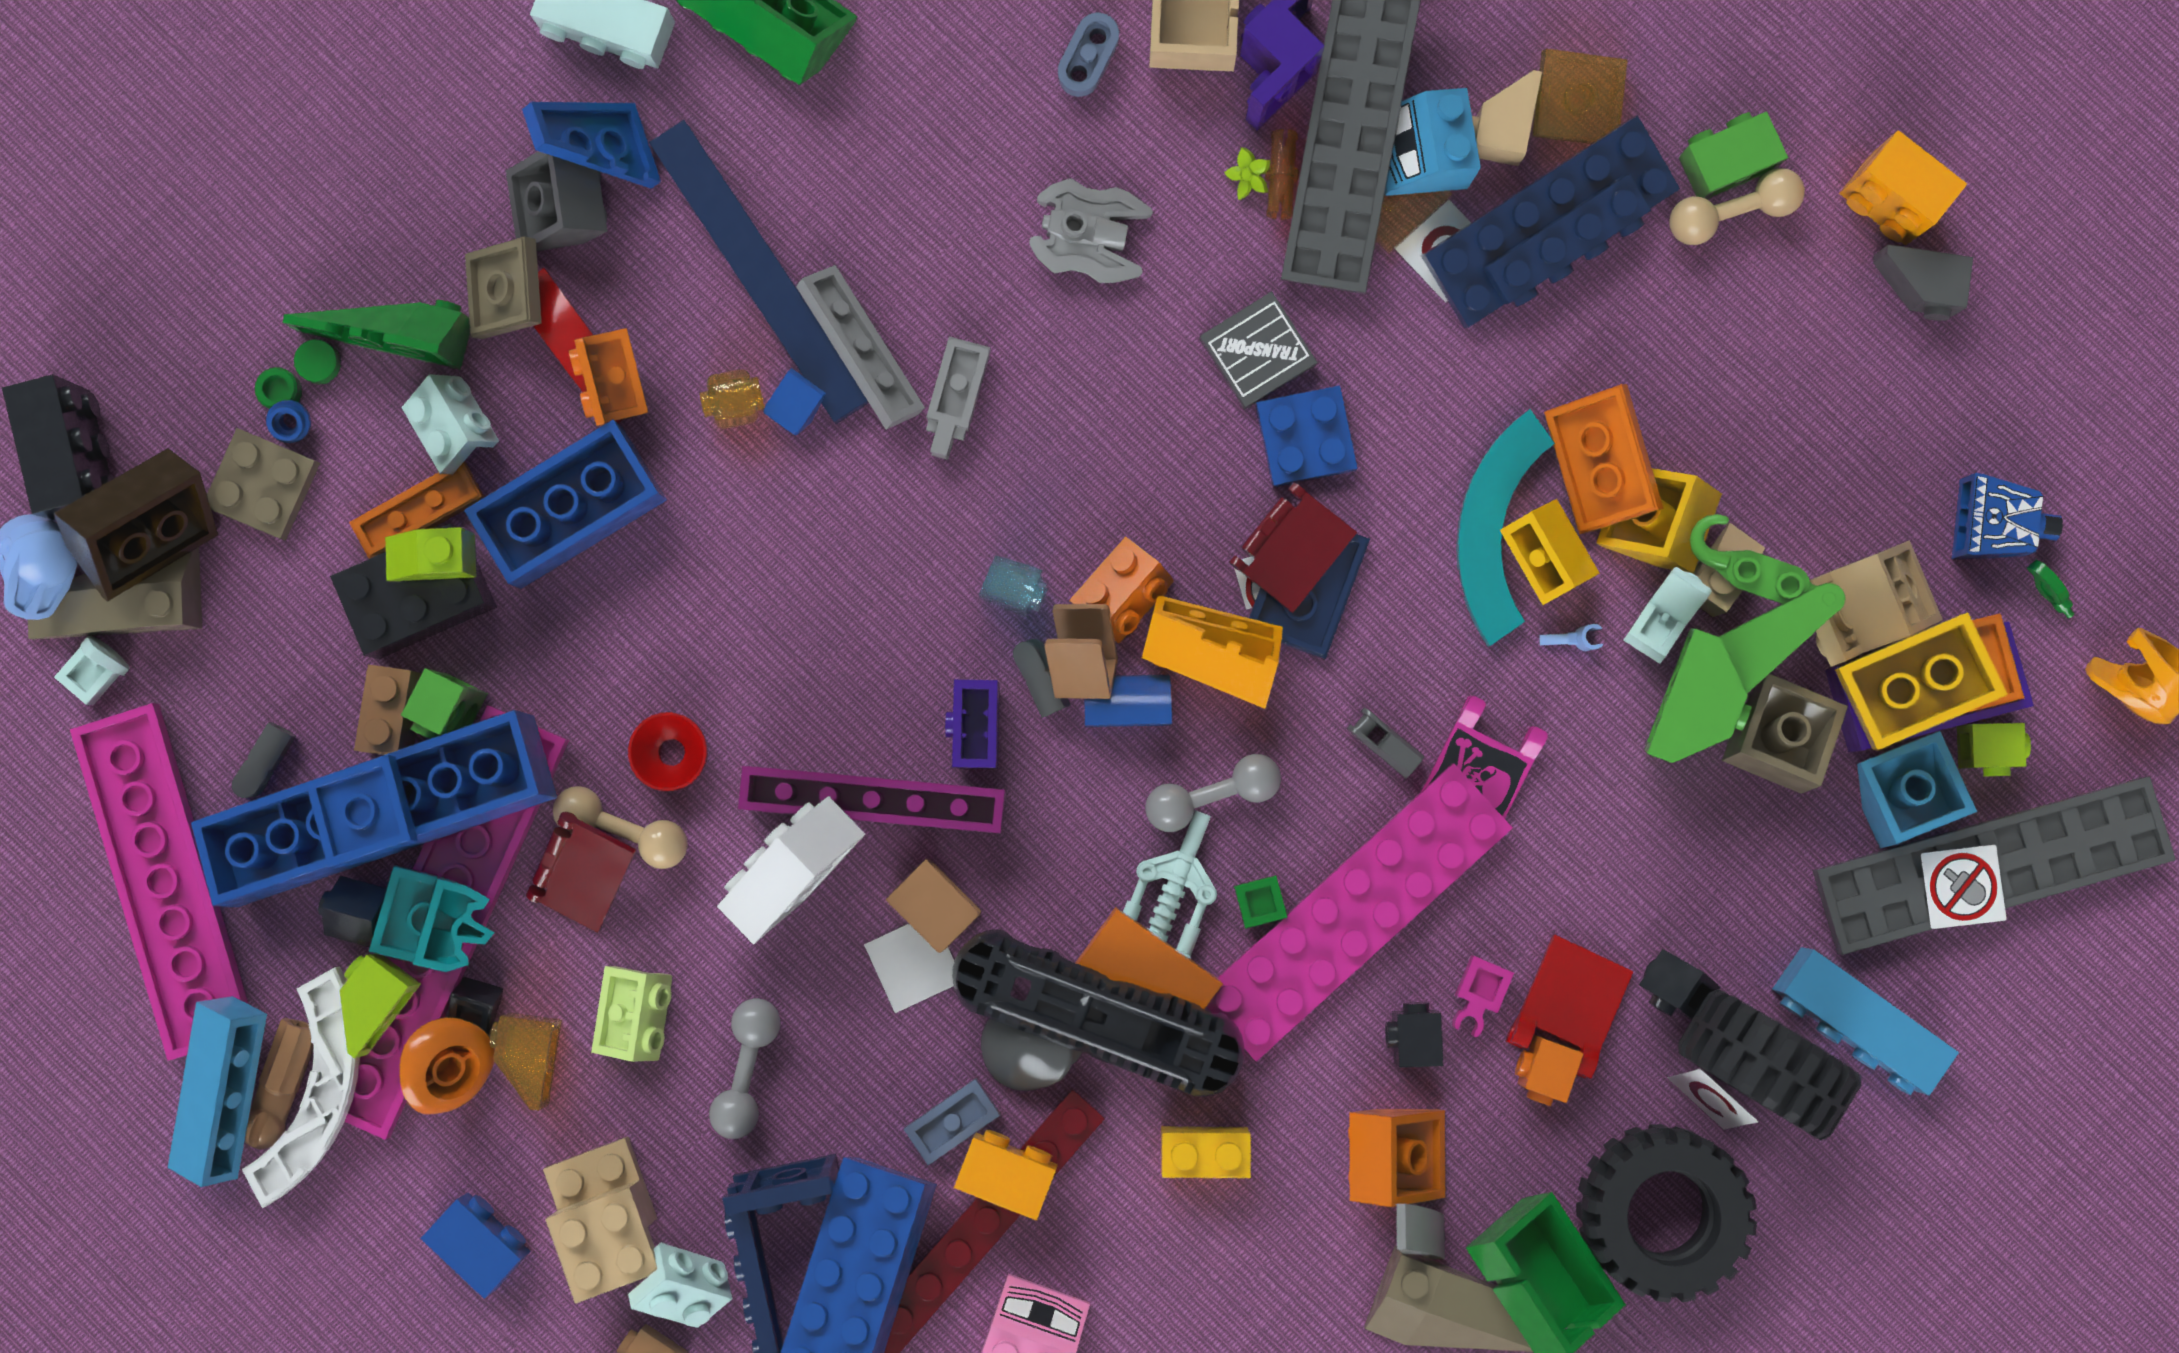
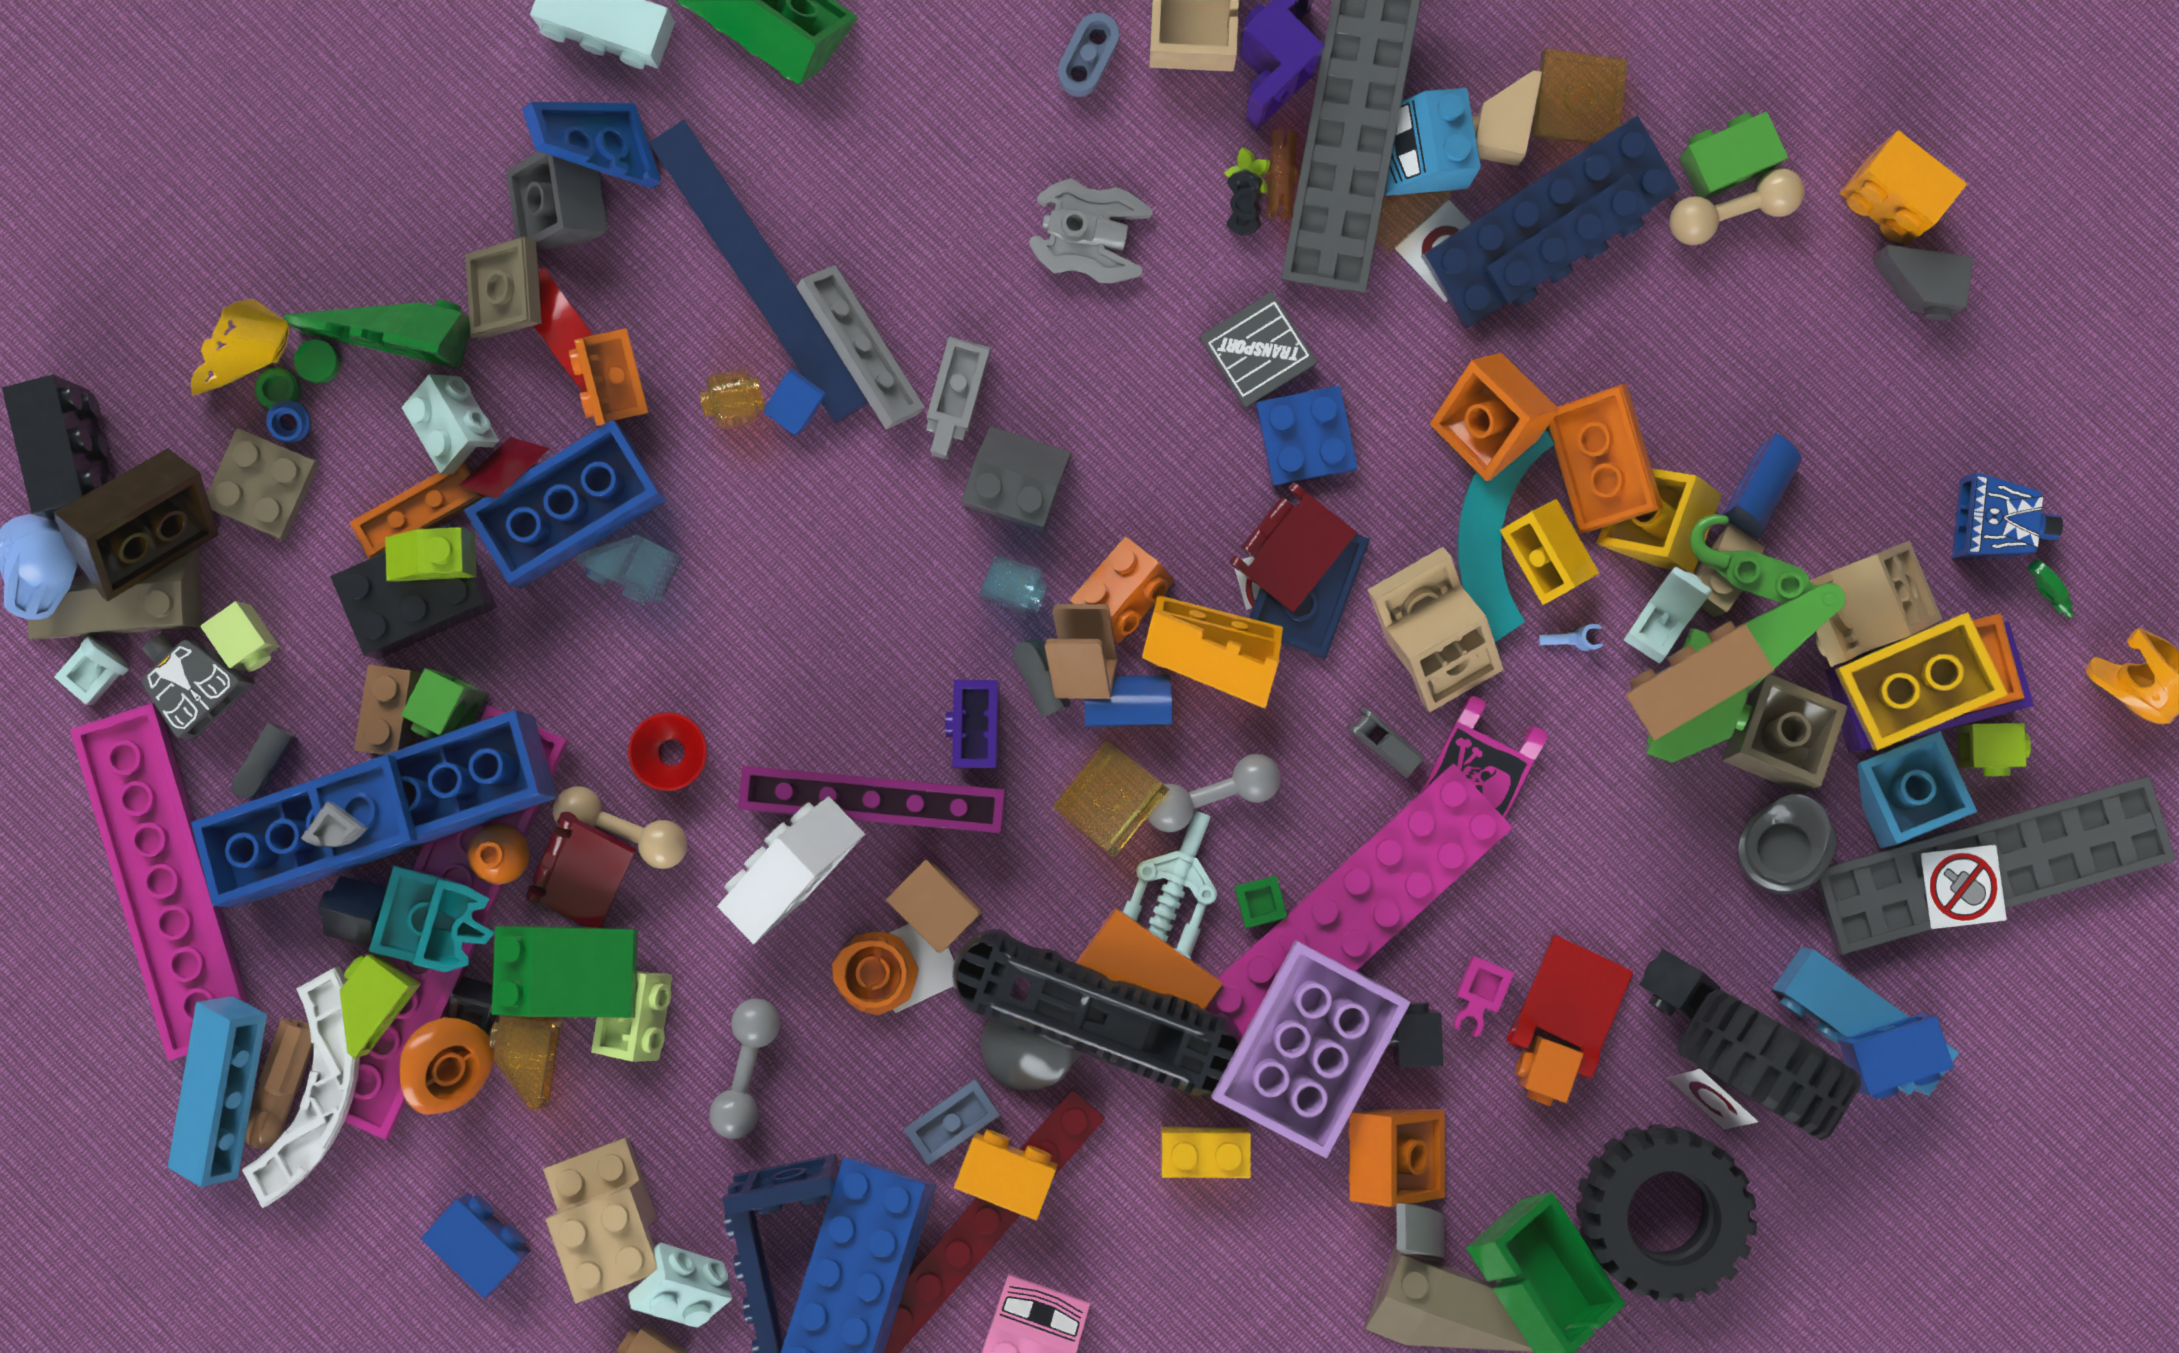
none -> dark grey torso [141,633,254,740]
none -> yellow piece [191,299,289,397]
none -> yellowish green brick [200,601,280,672]
none -> light grey tile [301,801,367,847]
none -> dark red sticker [458,437,549,499]
none -> orange brick [467,824,529,885]
none -> green slope [492,925,638,1018]
none -> clear light blue slope [575,535,683,606]
none -> orange hat [832,932,919,1015]
none -> dark grey slope [961,426,1071,534]
none -> clear yellow tile [1052,740,1169,857]
none -> lavender slope [1211,940,1410,1159]
none -> black piece [1226,169,1263,236]
none -> tan bracket [1367,547,1503,713]
none -> orange slope [1430,353,1560,482]
none -> medium nougat brick [1624,621,1775,741]
none -> blue brick [1722,433,1802,539]
none -> dark grey piece [1737,794,1837,895]
none -> blue brick [1838,1013,1954,1099]

